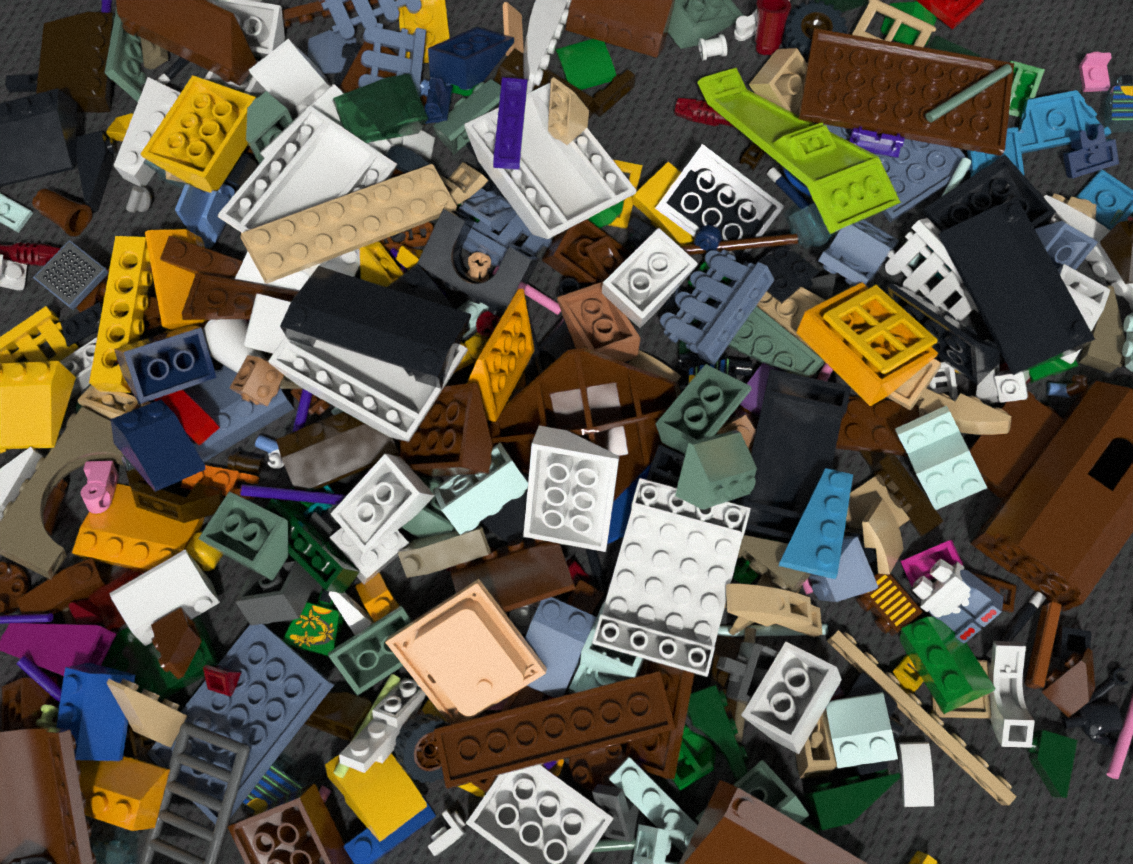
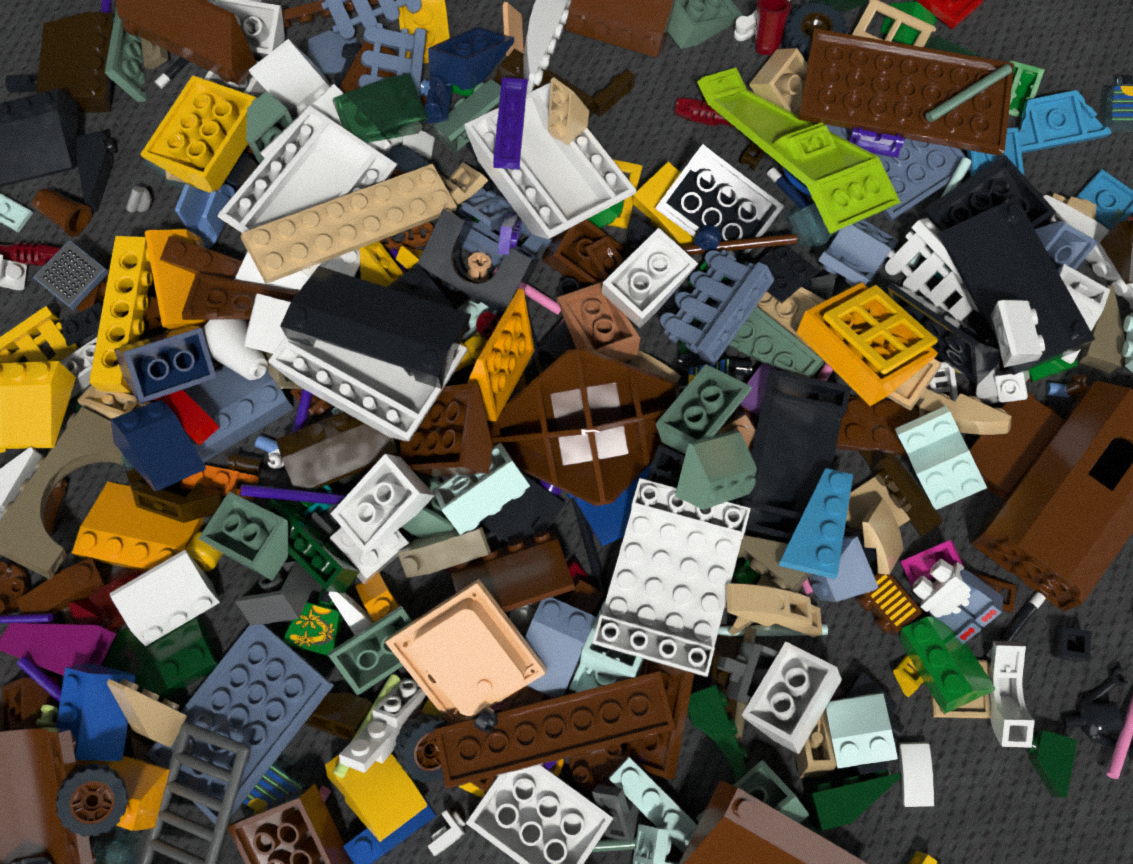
bright pink leg [81,461,119,514] -> none
yellow slope [106,113,134,141] -> none
white wedge [114,77,180,187] -> none
reddish brown slope [151,607,202,679] -> none
dark red slope [203,665,241,697] -> none
medium nougat head [230,355,284,406] -> none
white slope [523,426,619,552] -> none
green slope [556,39,617,90] -> none
green slope [671,725,716,790] -> none
white bush [698,34,727,61] -> none
tan plate [827,630,1017,805] -> none
dark orange tile [1025,602,1062,689] -> none
reddish brown slope [1041,648,1095,717] -> none
dark blue plate [1063,124,1119,179] -> none
bright pink bracket [1079,52,1112,92] -> none
none -> black wheel [56,763,128,837]
none -> black hinge [473,706,498,732]
none -> plate [498,212,522,255]
none -> white slope [991,300,1045,367]

